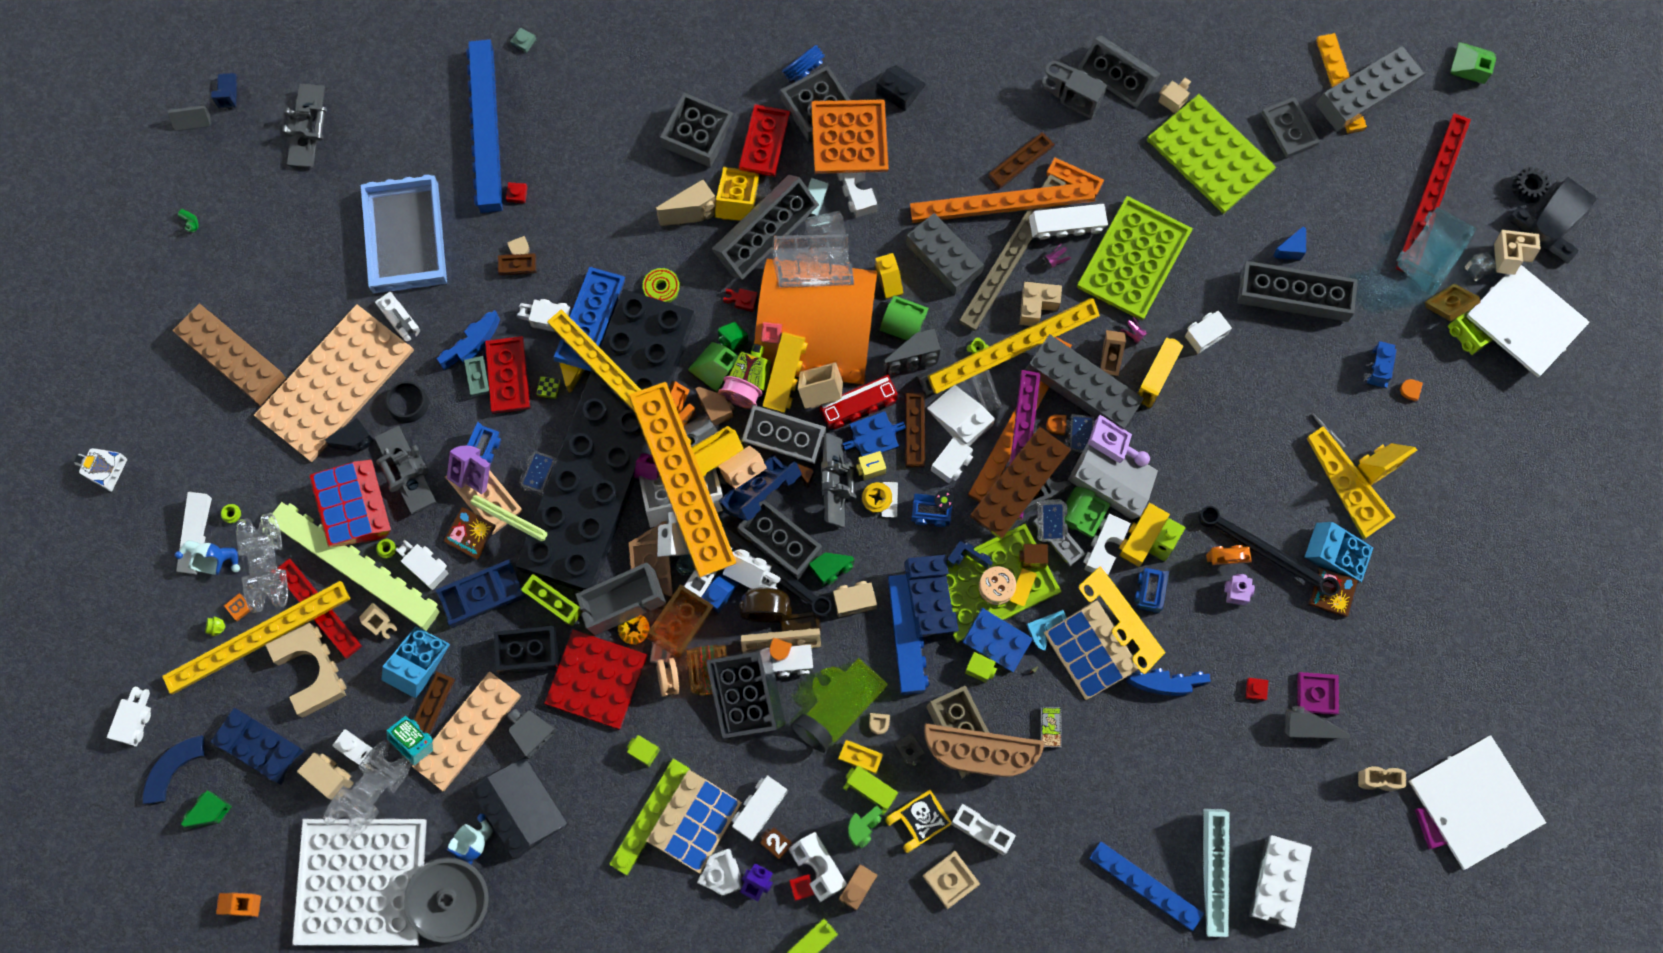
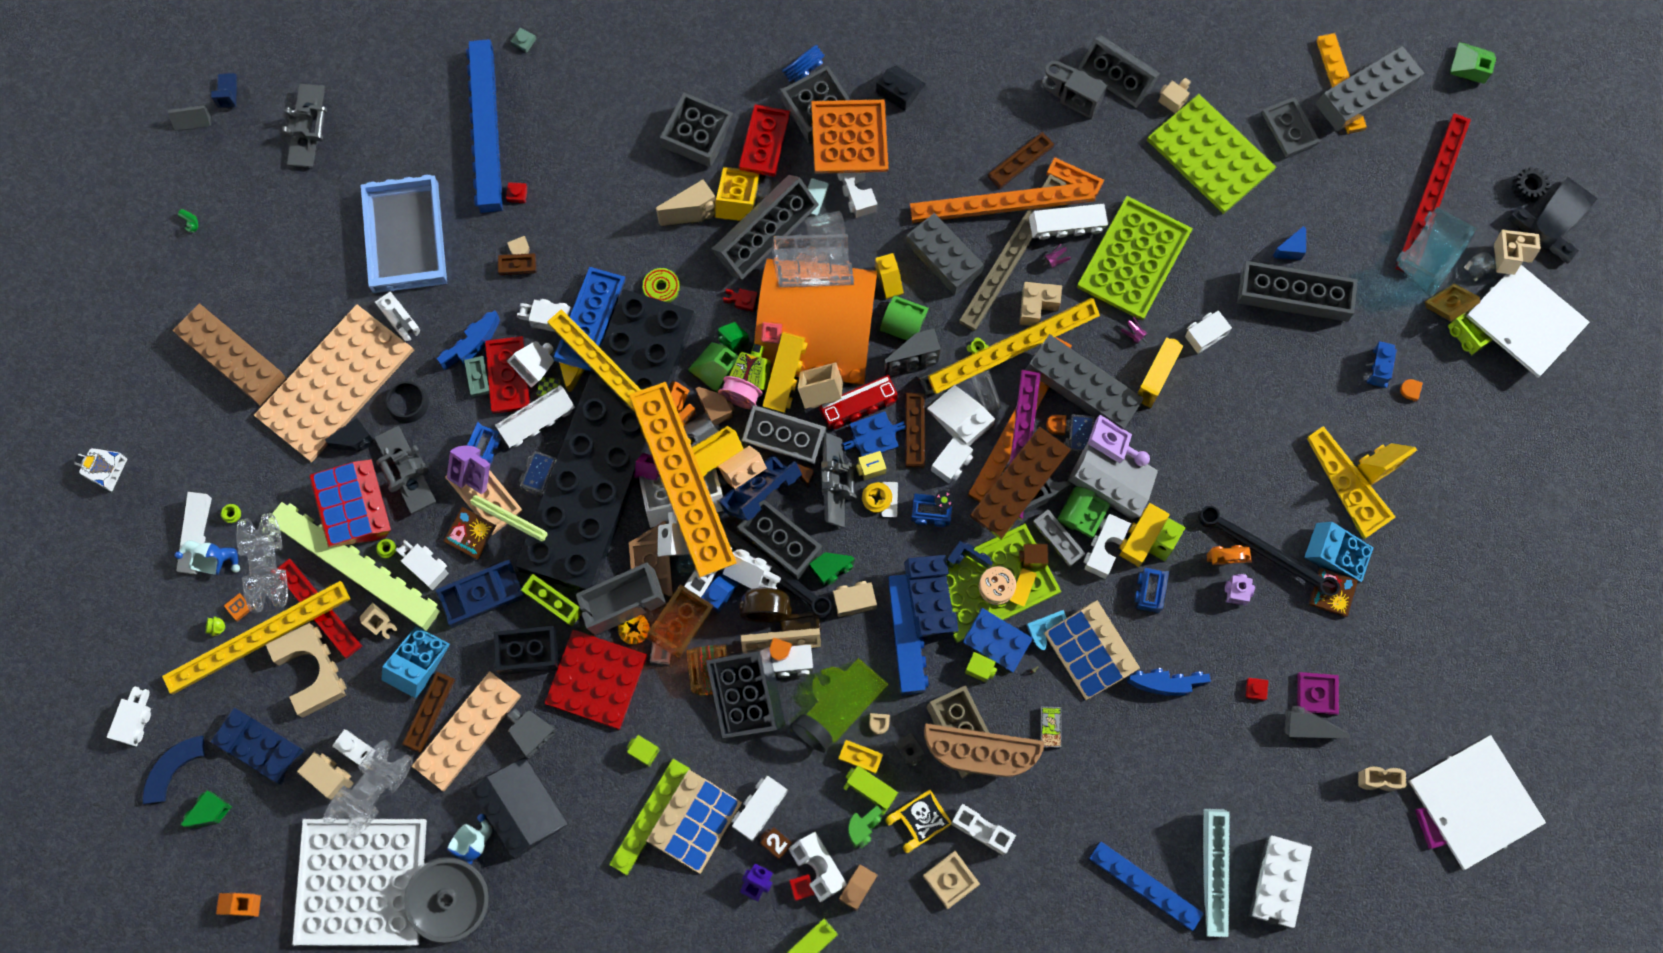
brick [387,716,433,766] -> none
light nougat head [657,658,679,696] -> none
white plate [697,849,742,895] -> none
brick [1037,499,1068,542] -> none
yellow piece [1079,566,1165,674] -> none
medium nougat slope [1100,330,1126,376] -> none
flat silver piece [1312,413,1346,449] -> none
none -> white brick [495,385,575,448]
none -> white torso [507,341,554,388]

